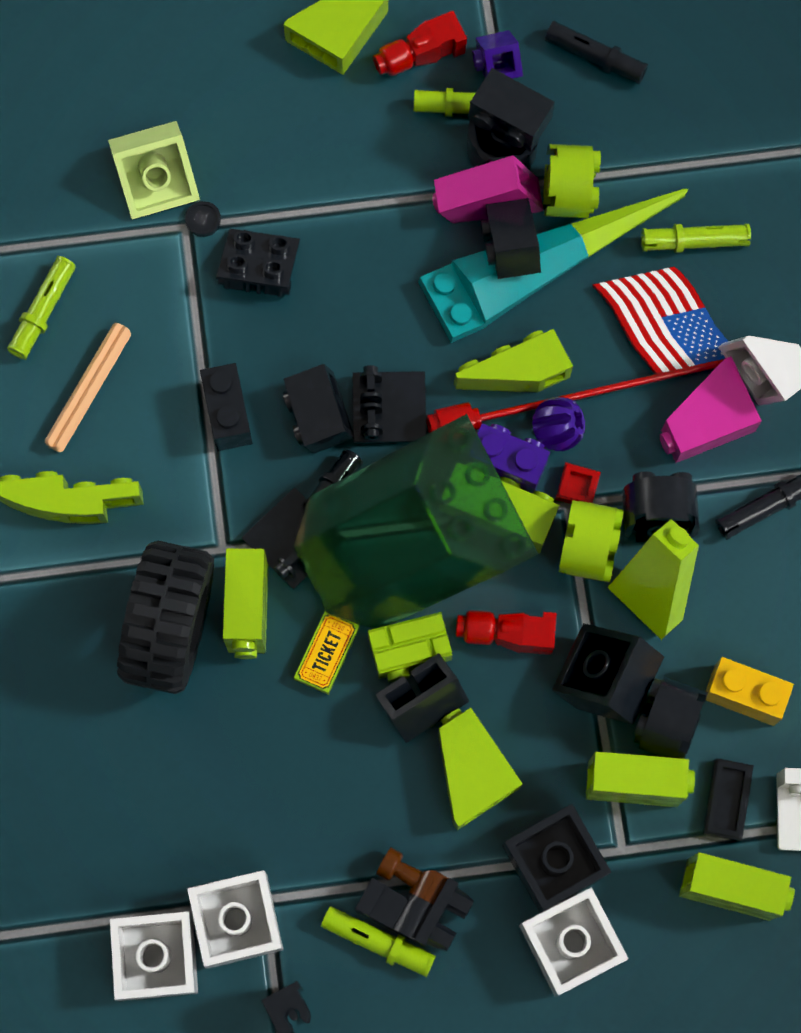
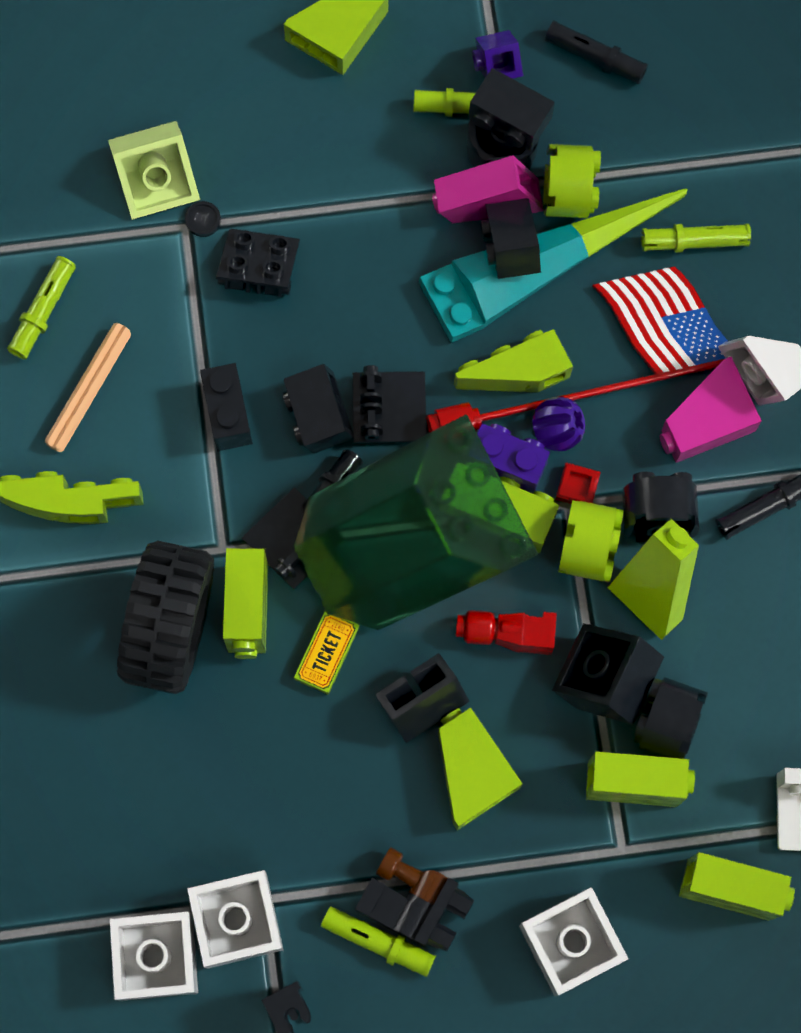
lime brick [368,612,452,682] -> none
red piece [373,11,467,76] -> none
black brick [502,804,612,913] -> none
black tile [703,758,754,842] -> none
yellow brick [706,657,794,726] -> none

